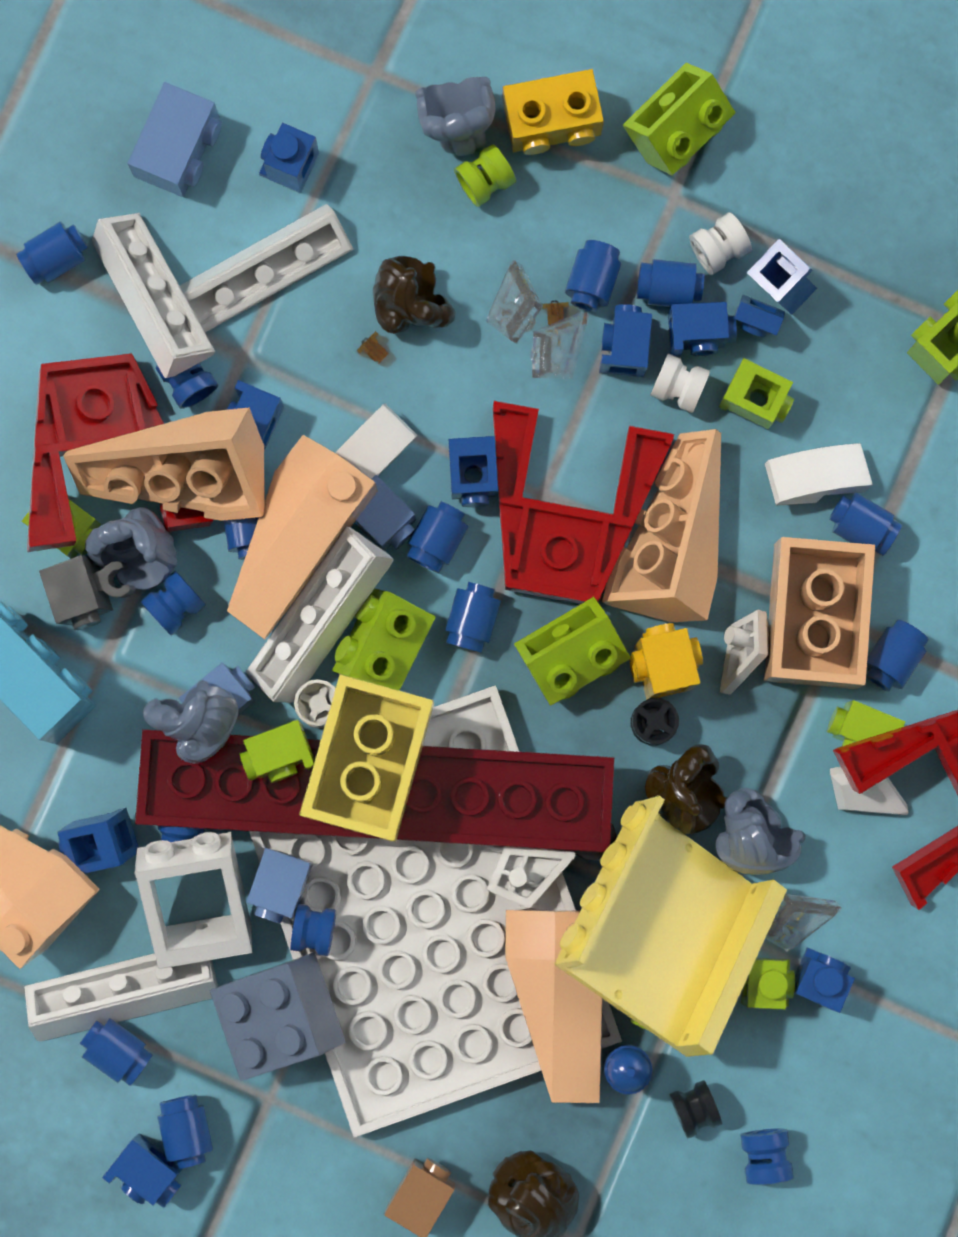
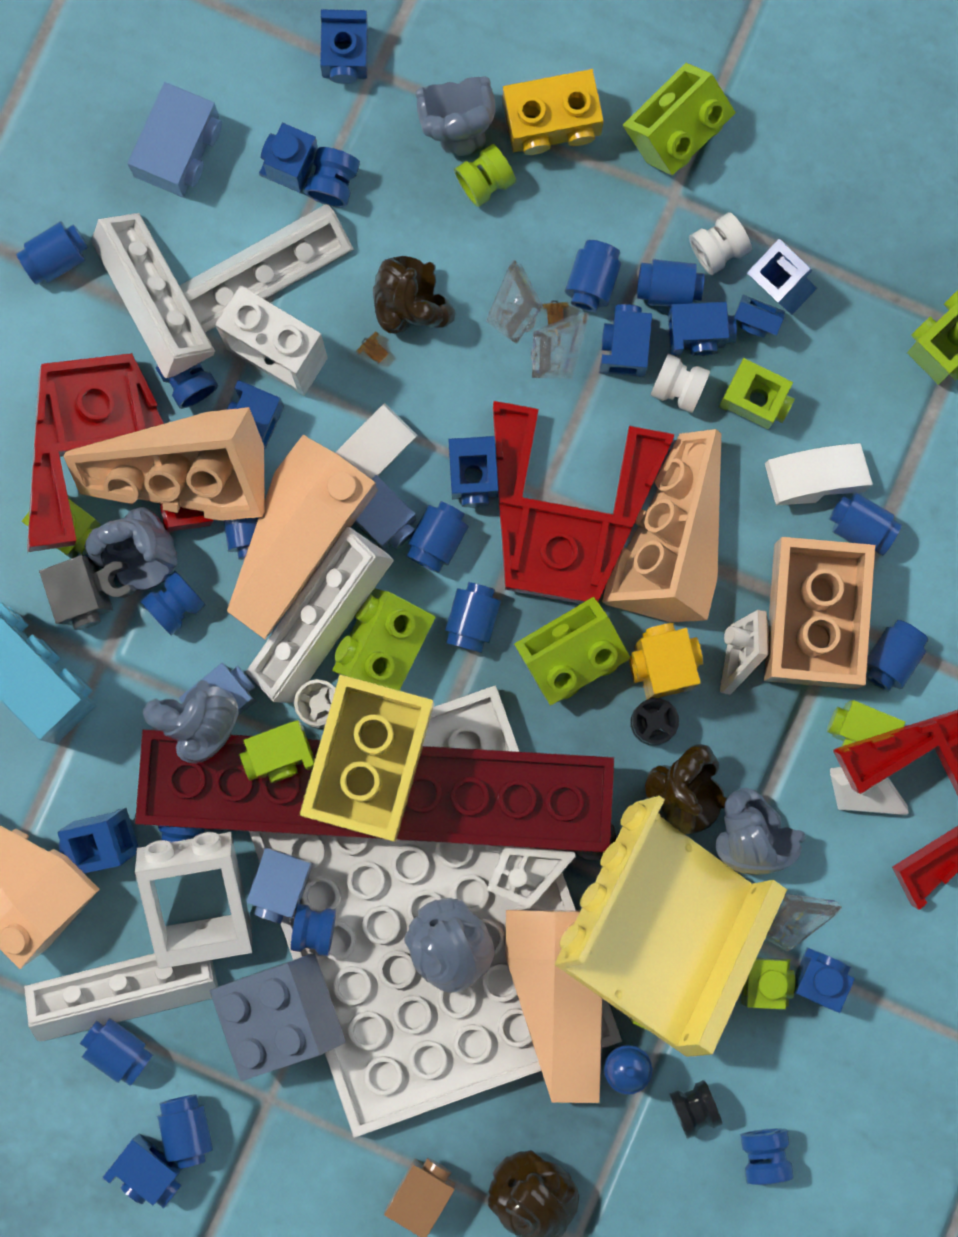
none -> white window [215,285,328,396]
none -> blue wheel [304,147,360,207]
none -> blue brick [320,9,368,84]
none -> sand blue hair [404,898,494,993]

